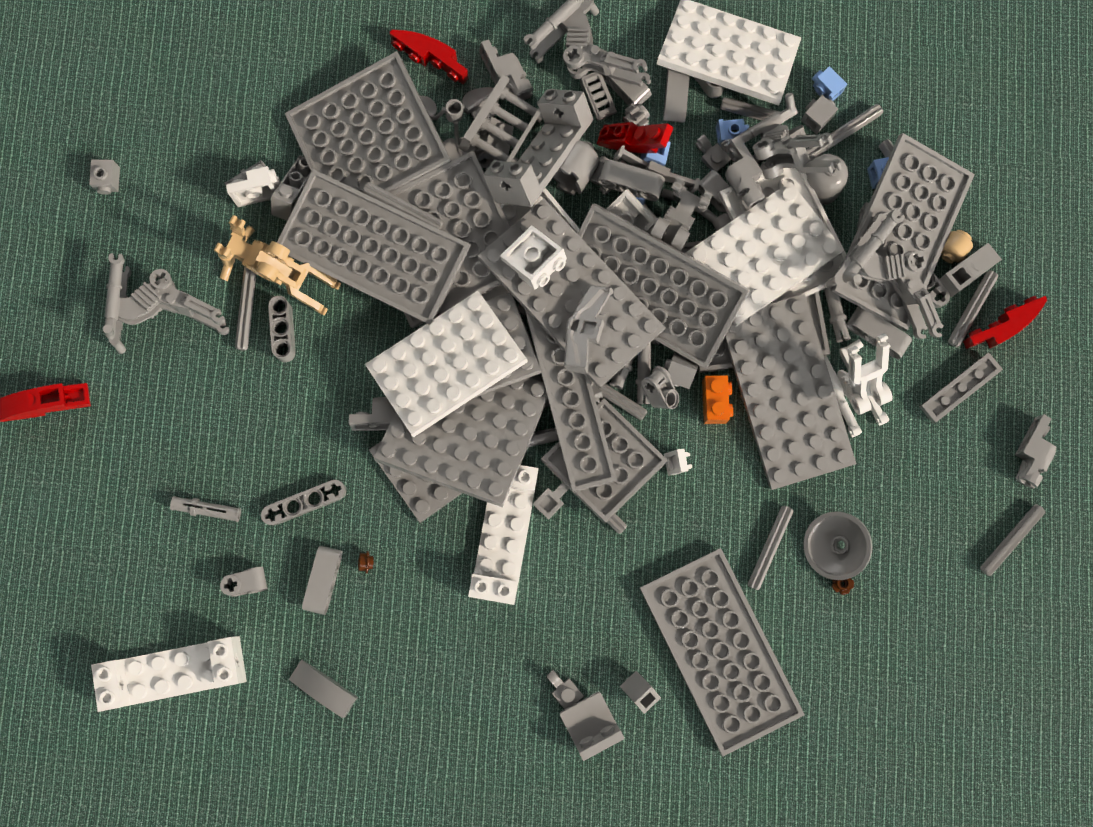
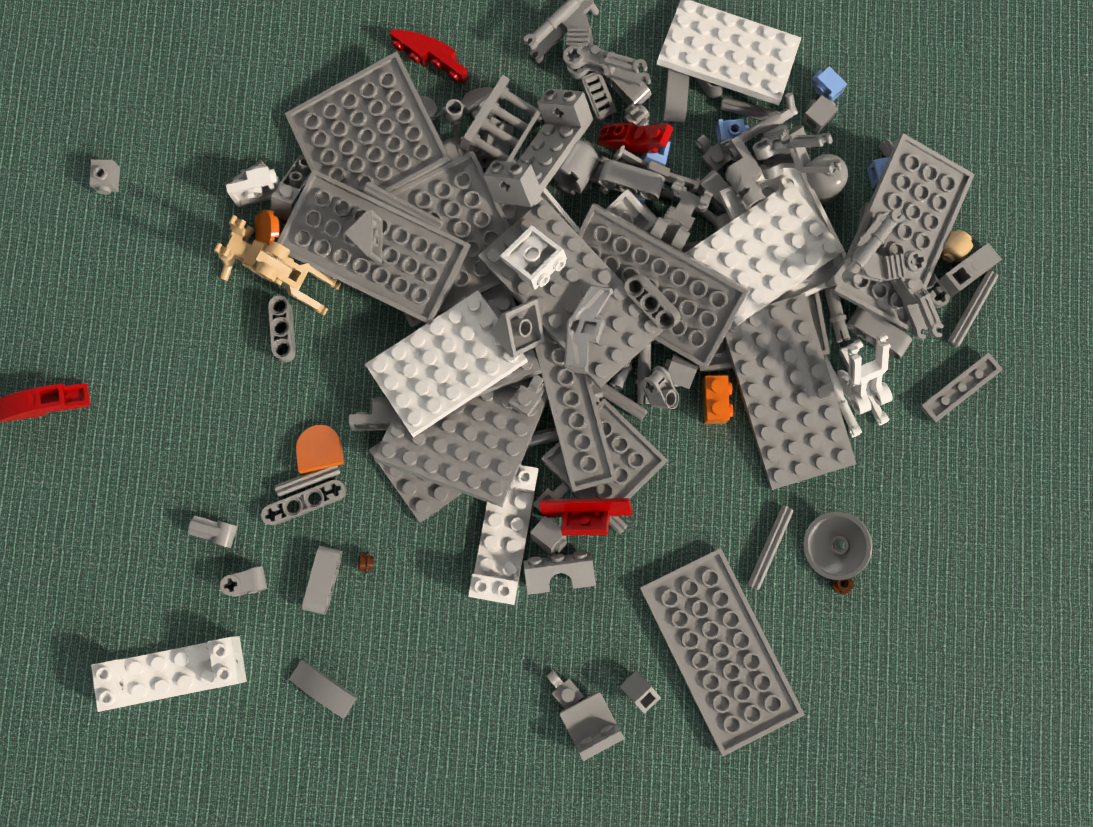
light grey piece [103,253,230,354] -> none
light grey pin [170,496,241,522] -> none
light grey axle [235,266,256,350] -> none
light grey plate [480,39,533,100] -> none
white tile [664,449,692,476] -> none
light grey axle [806,104,883,161] -> none
red slope [963,296,1047,349] -> none
light grey axle [980,504,1045,576] -> none
light grey plate [1015,414,1056,489] -> none
none -> light grey piece [188,515,238,548]
none -> orange tile [255,210,279,245]
none -> light grey axle [275,466,340,497]
none -> orange tile [296,425,344,473]
none -> light grey slope [345,210,383,264]
none -> light grey slope [491,299,545,357]
none -> light grey plate [509,374,544,418]
none -> light grey arch [523,551,596,595]
none -> light grey brick [530,516,567,555]
none -> red bracket [539,498,633,536]
none -> light grey beam [624,274,681,330]

